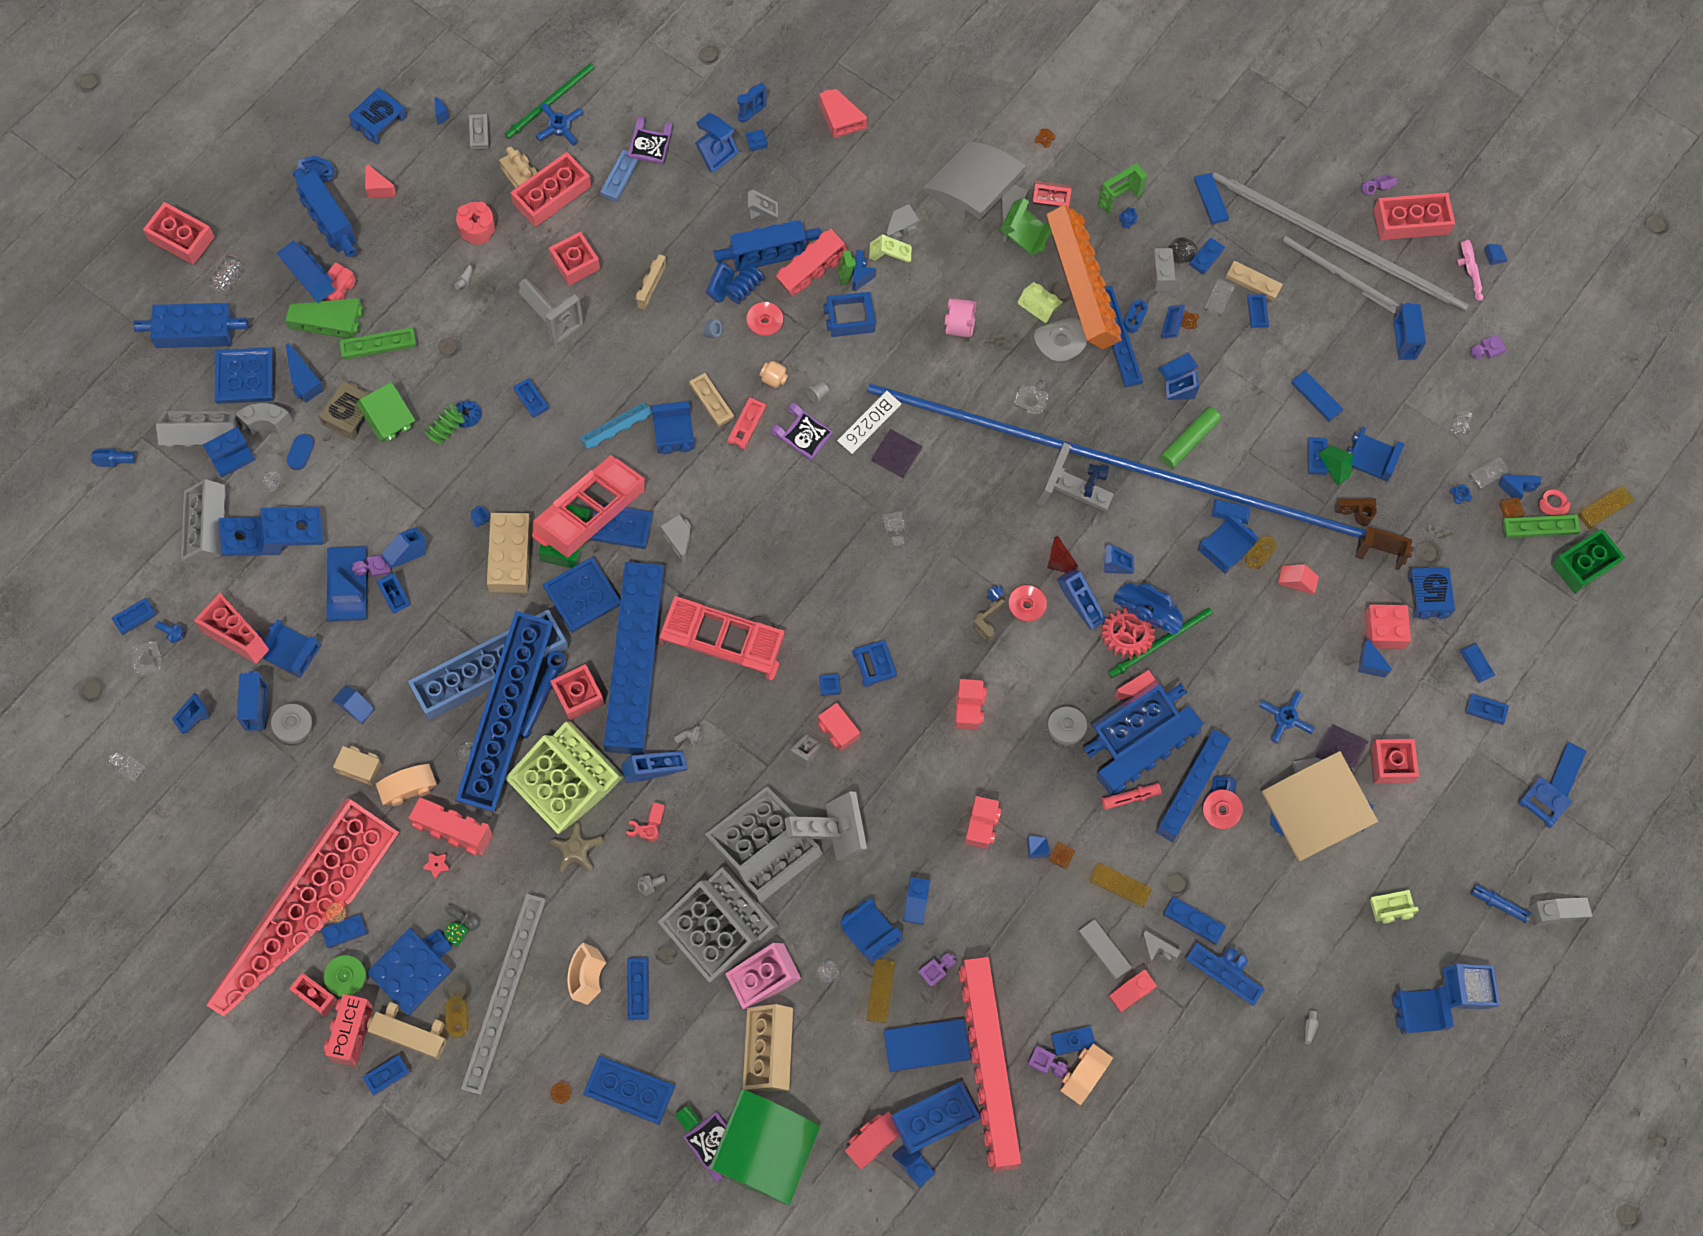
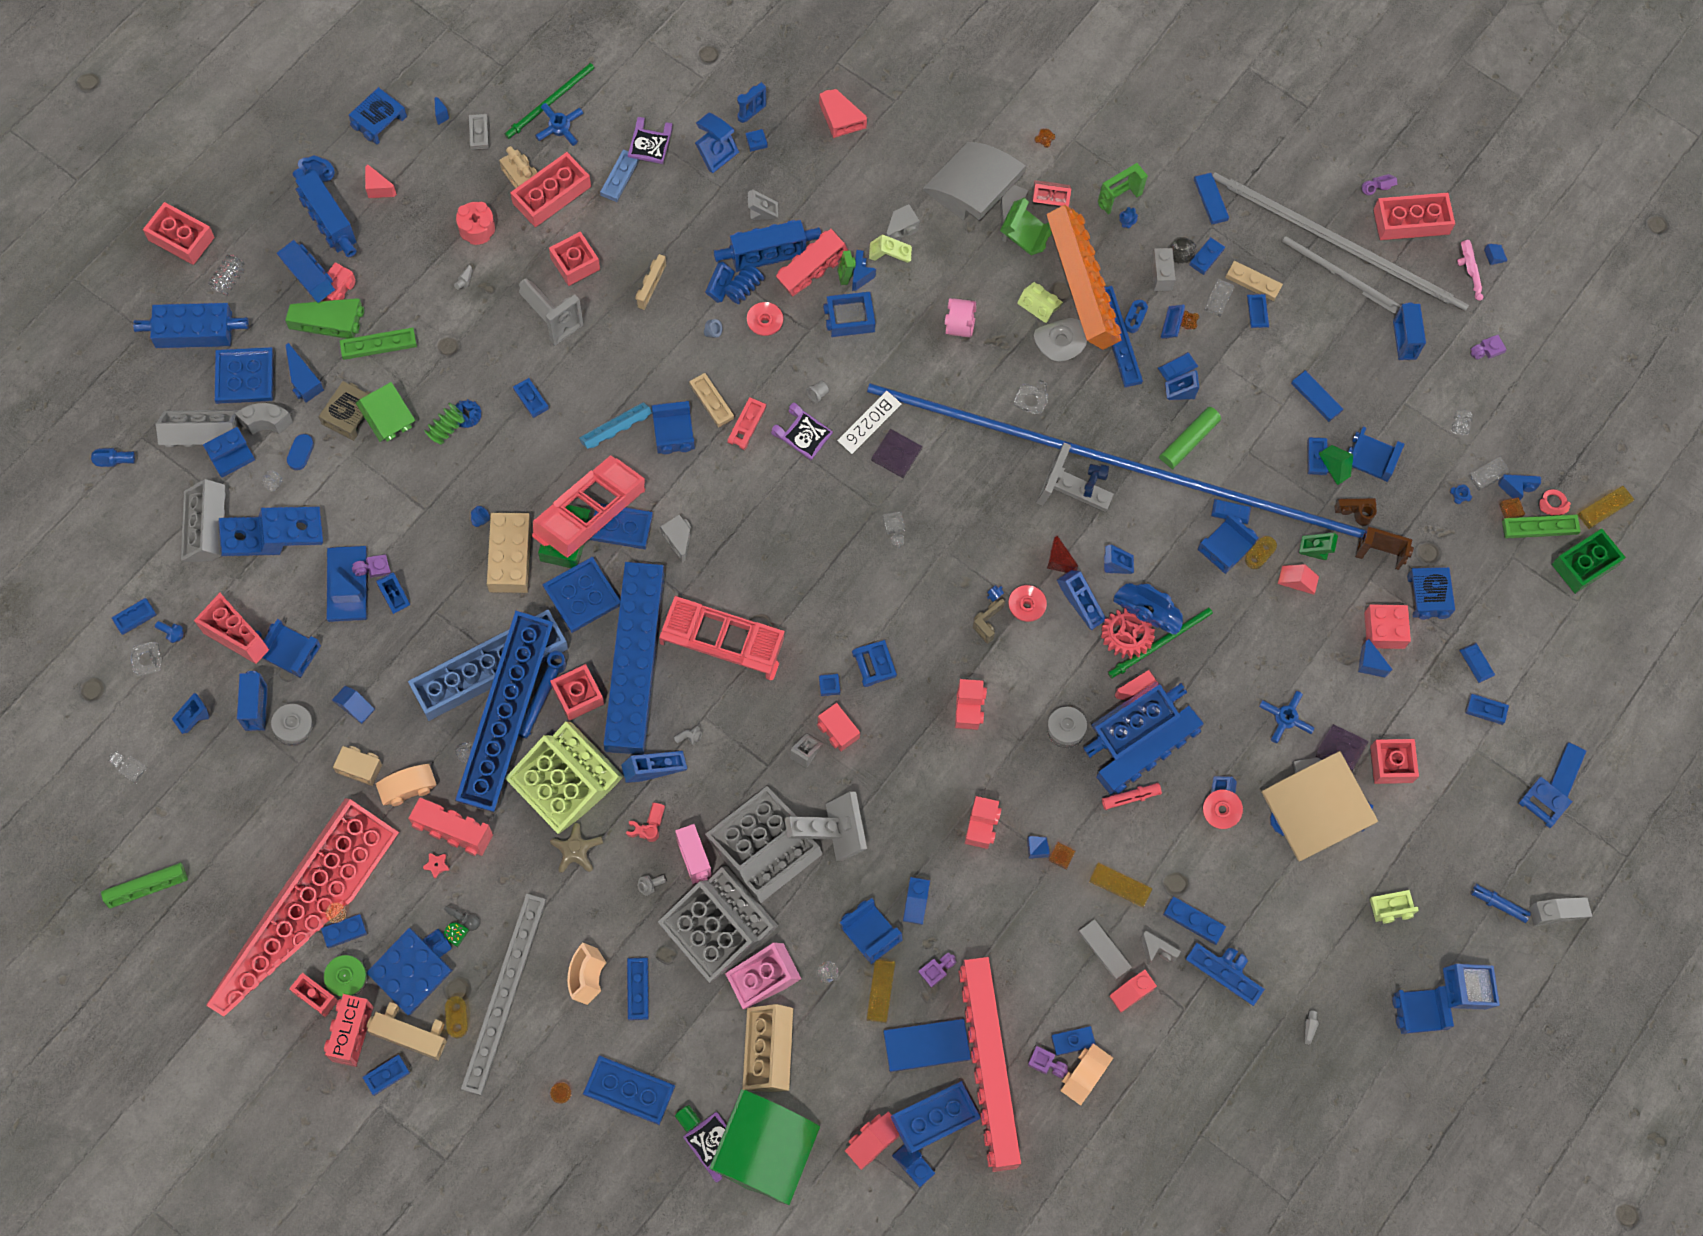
blue slope [381,527,426,568] -> none
light nougat head [760,361,788,388] -> none
blue brick [1156,729,1231,842] -> none
none -> bright green brick [101,863,188,909]
none -> bright pink window [675,824,711,884]
none -> green slope [1299,533,1338,560]

